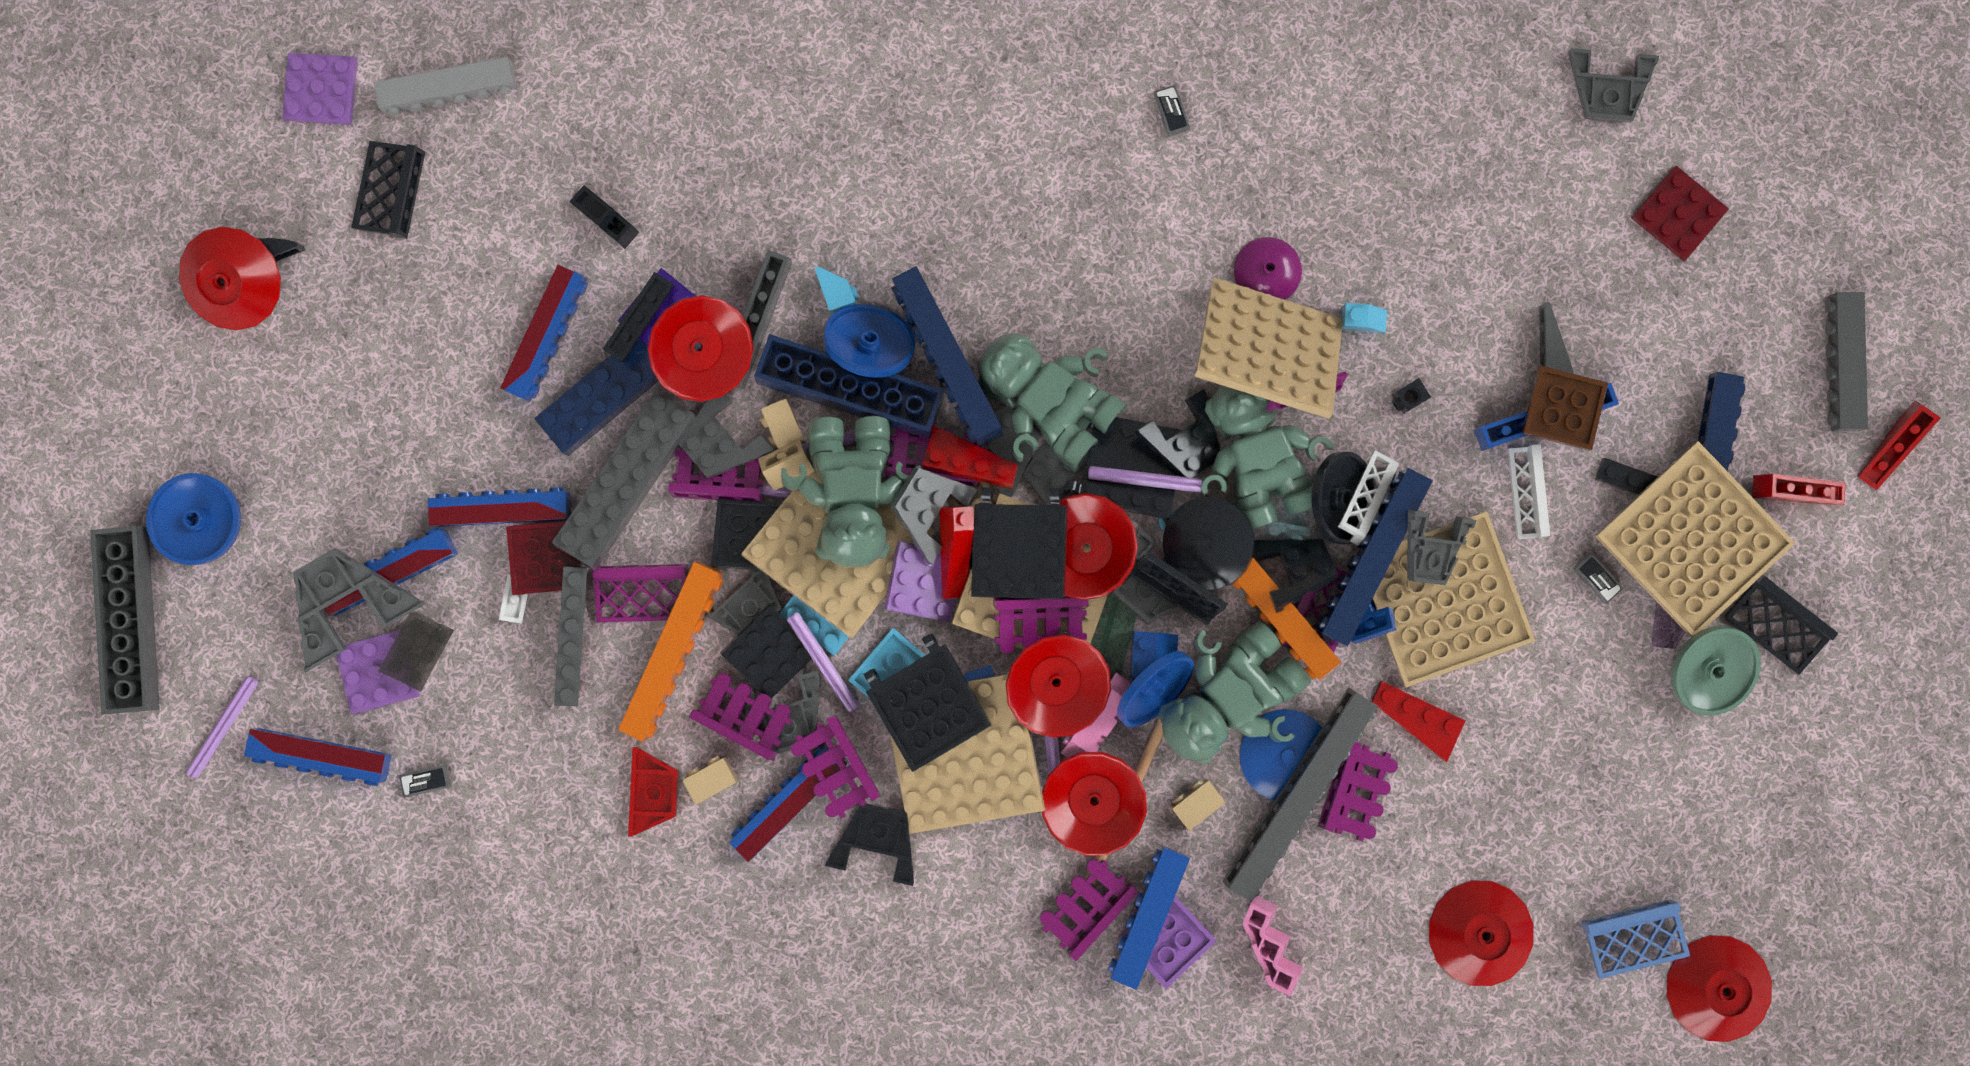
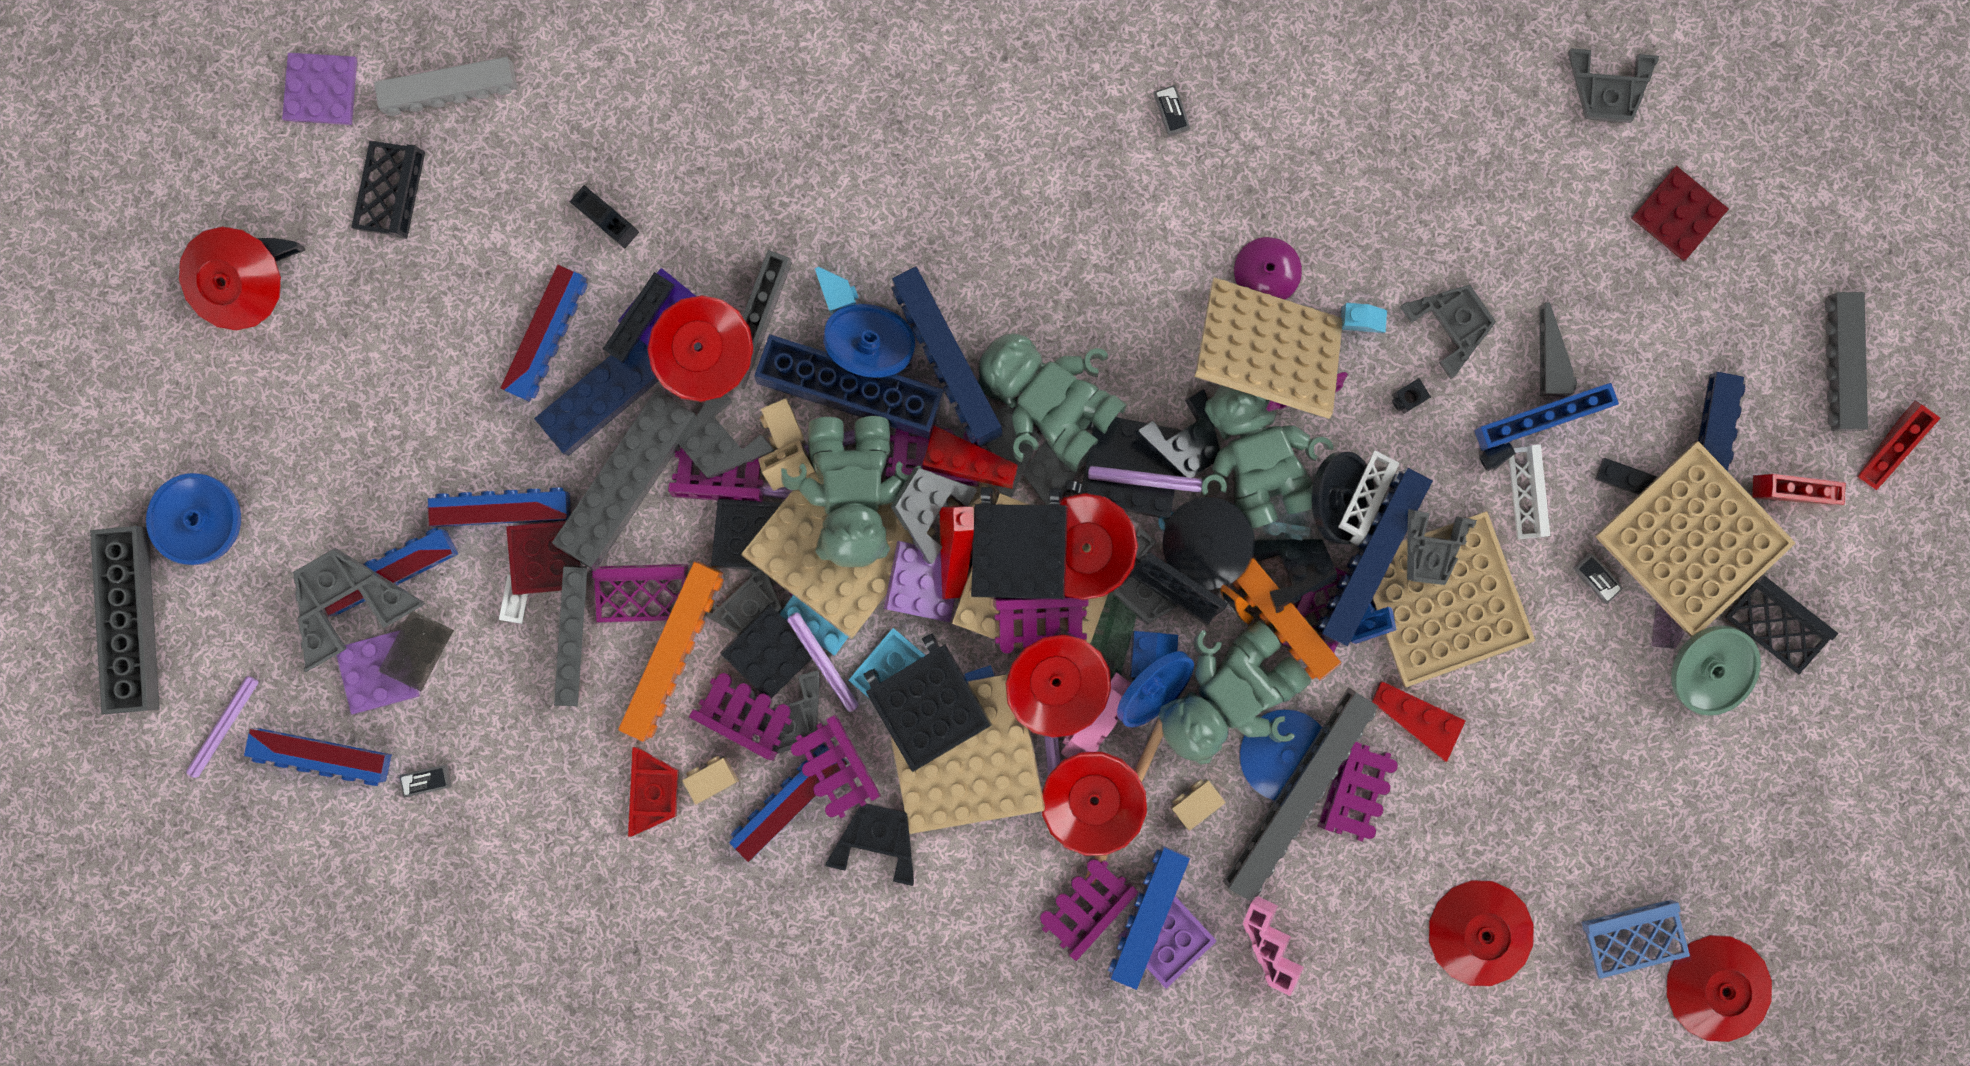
reddish brown plate [1522,365,1608,451] -> none
none -> orange slope [1221,584,1254,625]
none -> dark grey wing [1400,285,1496,379]
none -> black cone [1479,442,1516,472]

